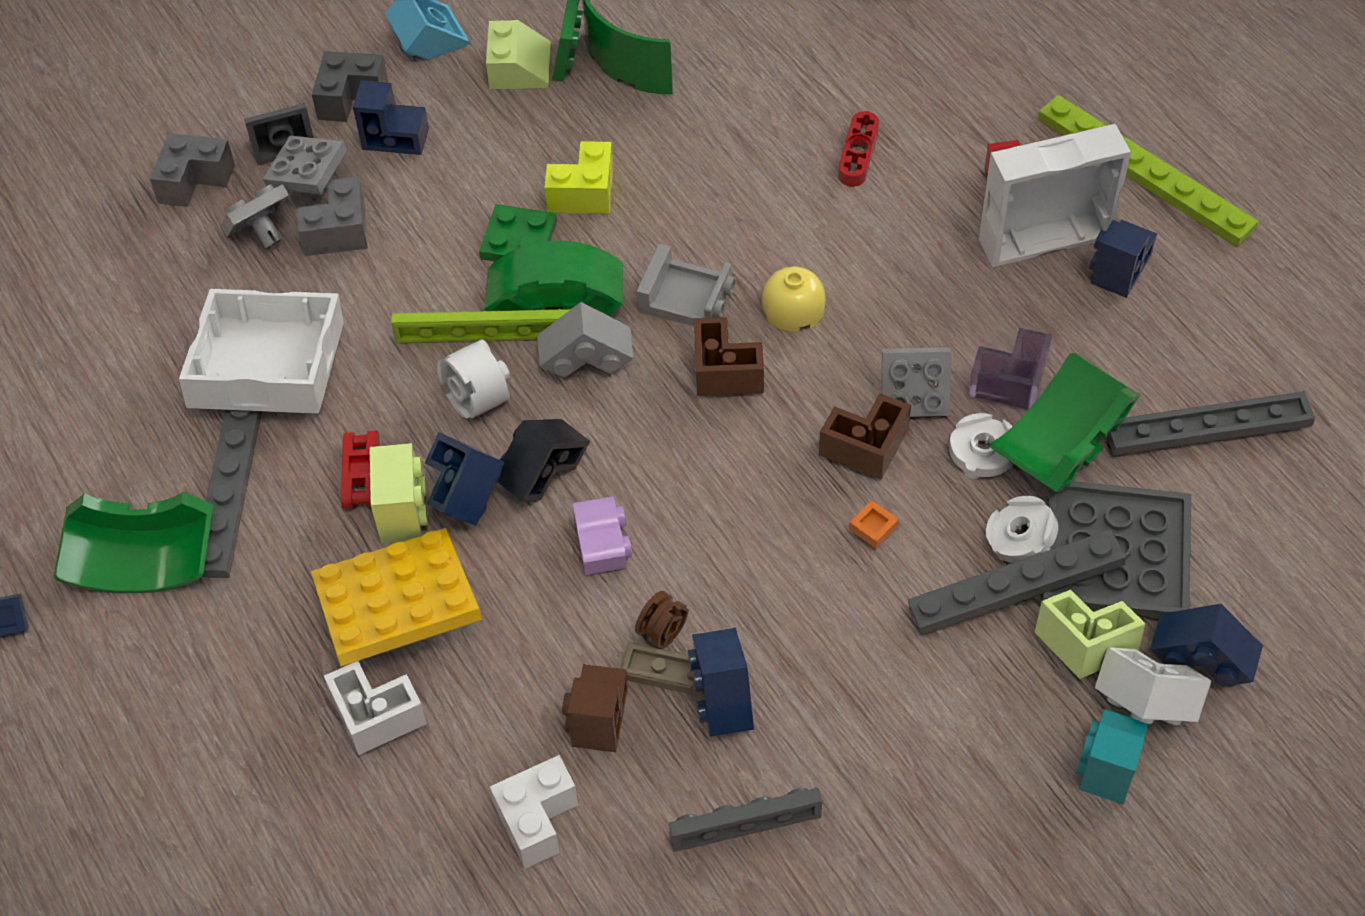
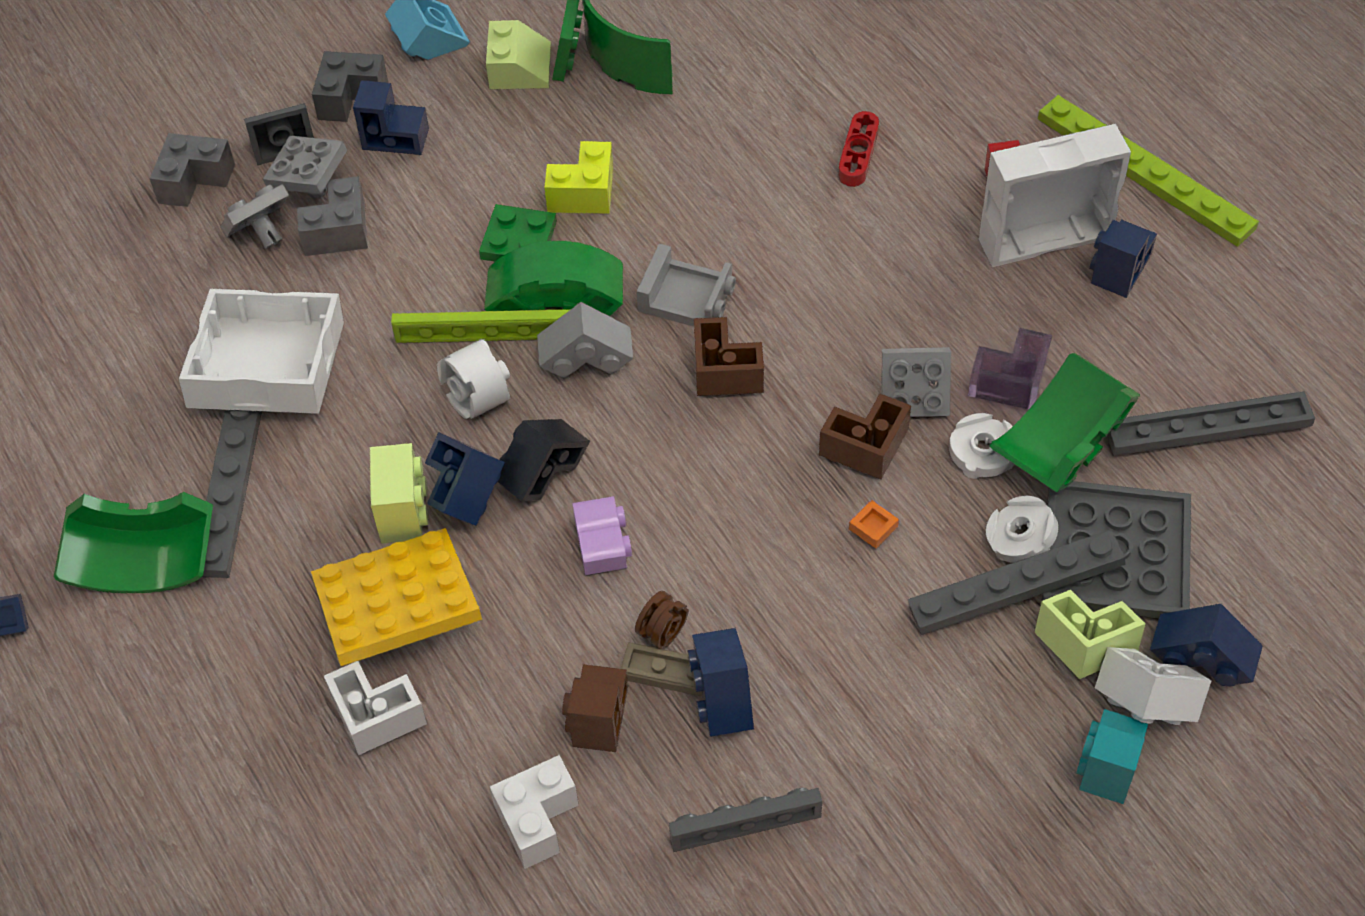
red plate [341,430,380,509] -> none
light yellow cylinder [761,266,826,332] -> none

